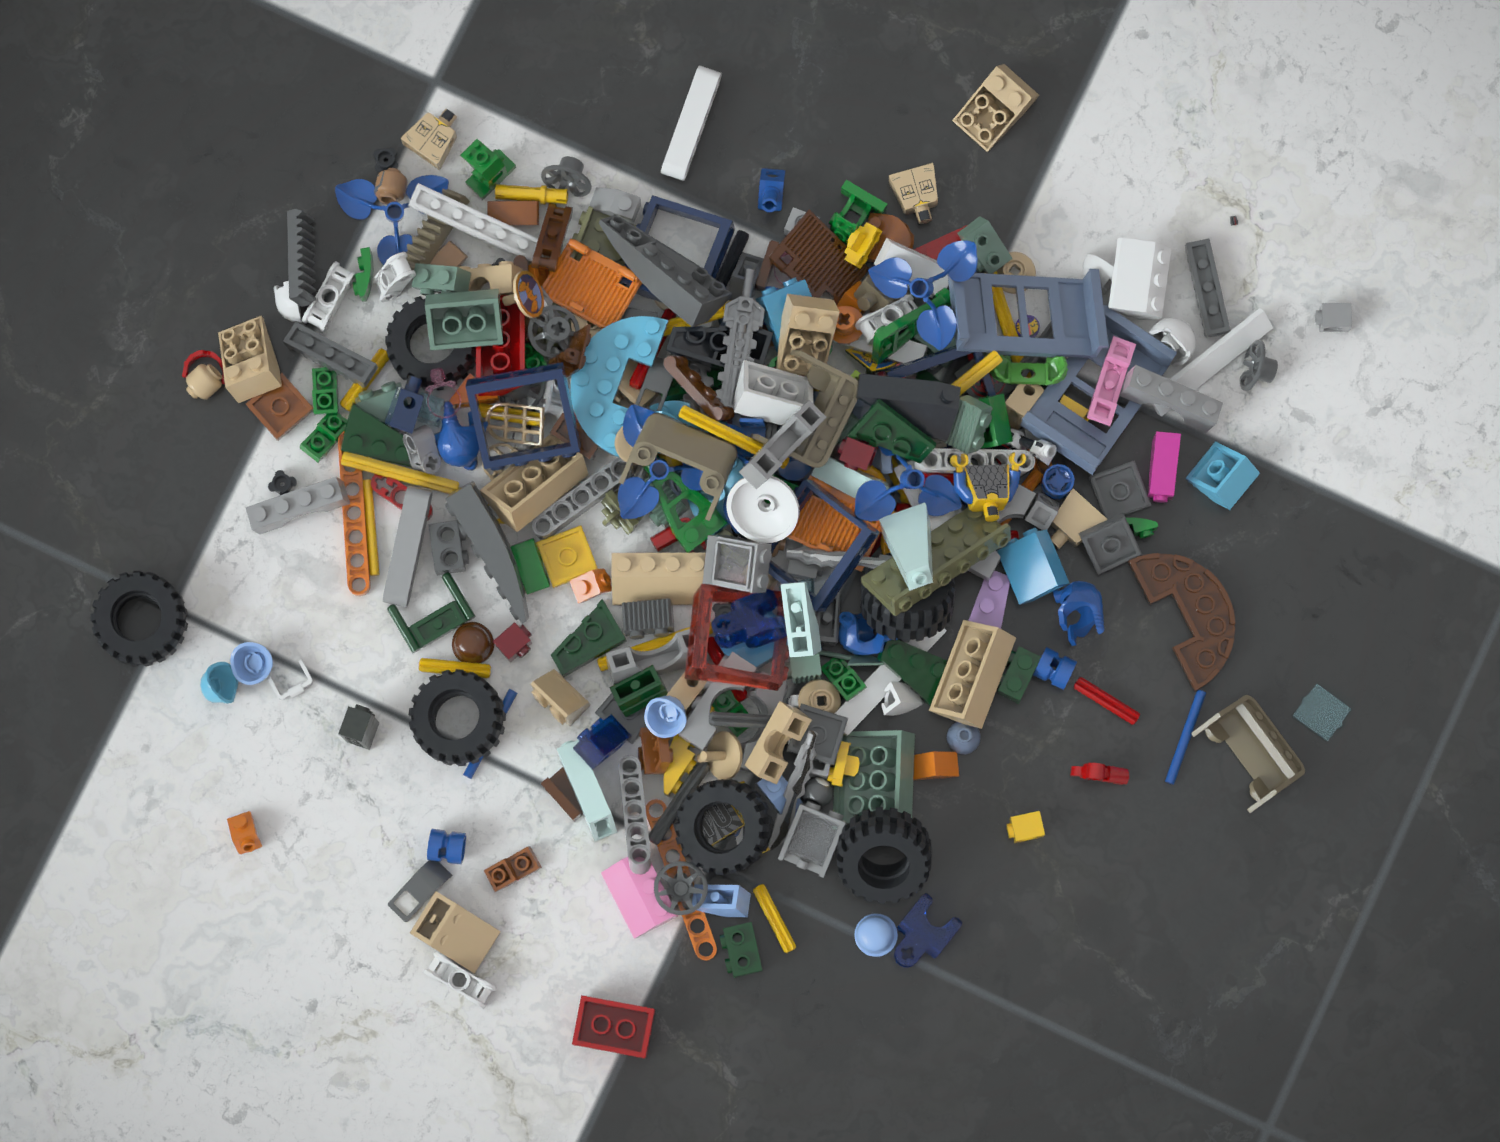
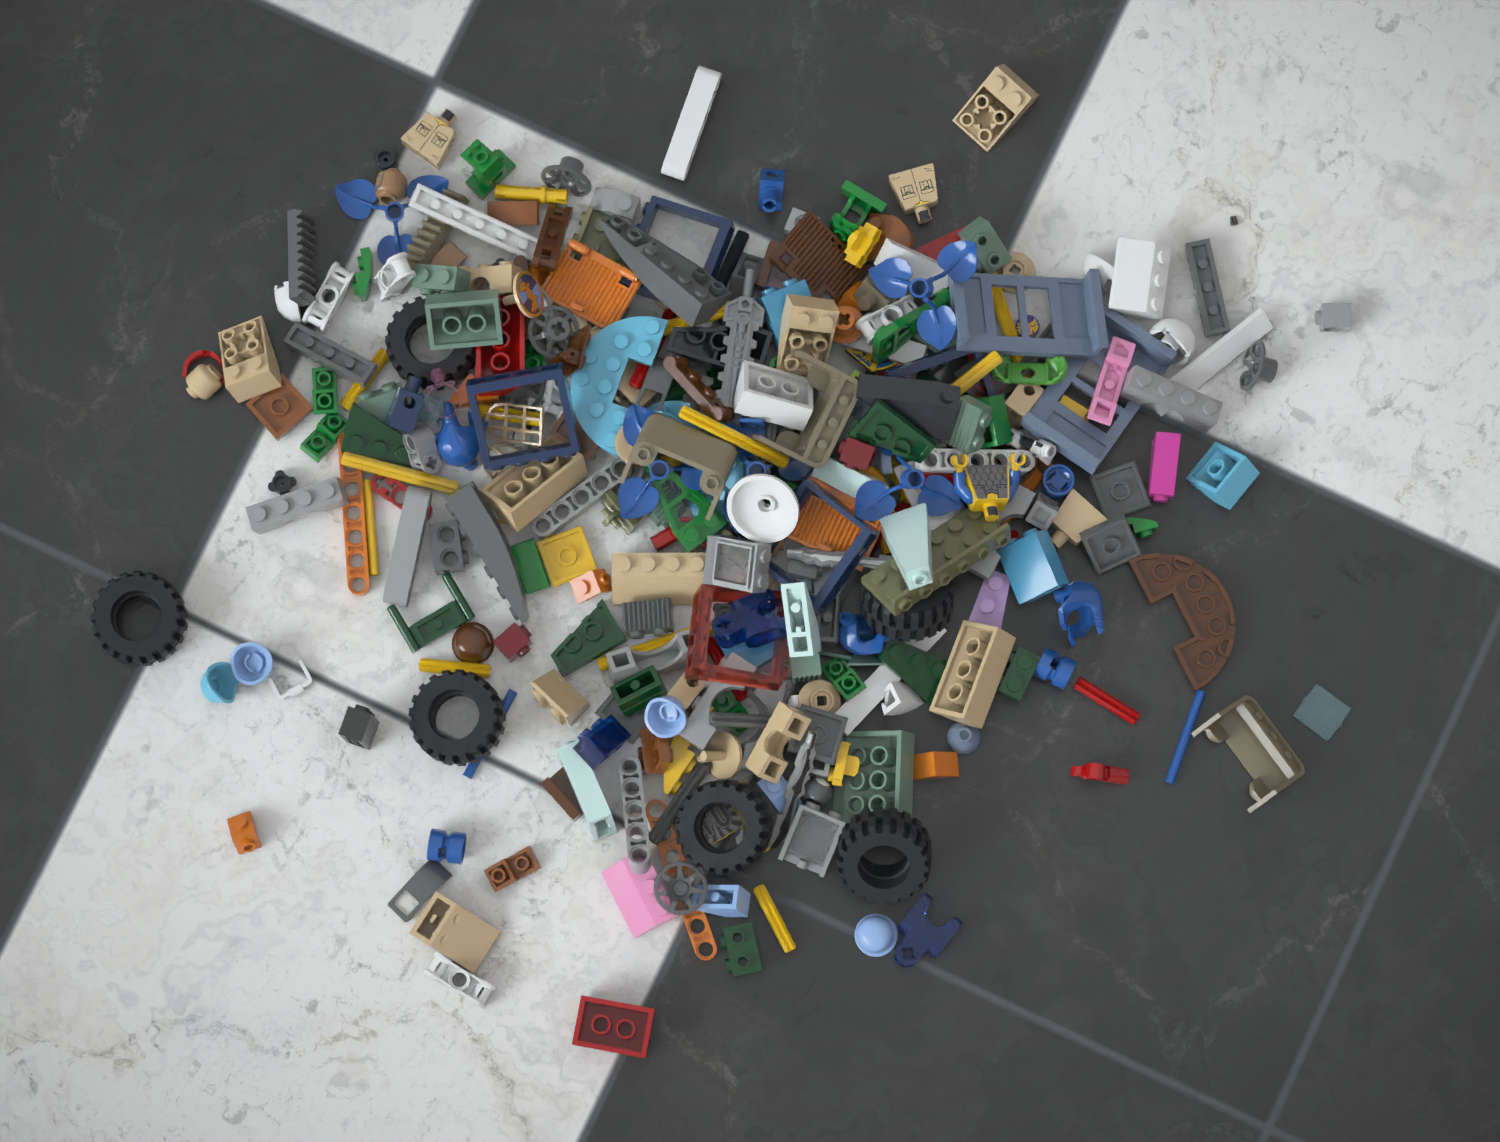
light grey arch [739,400,826,489] -> none
yellow brick [1006,811,1045,843] -> none

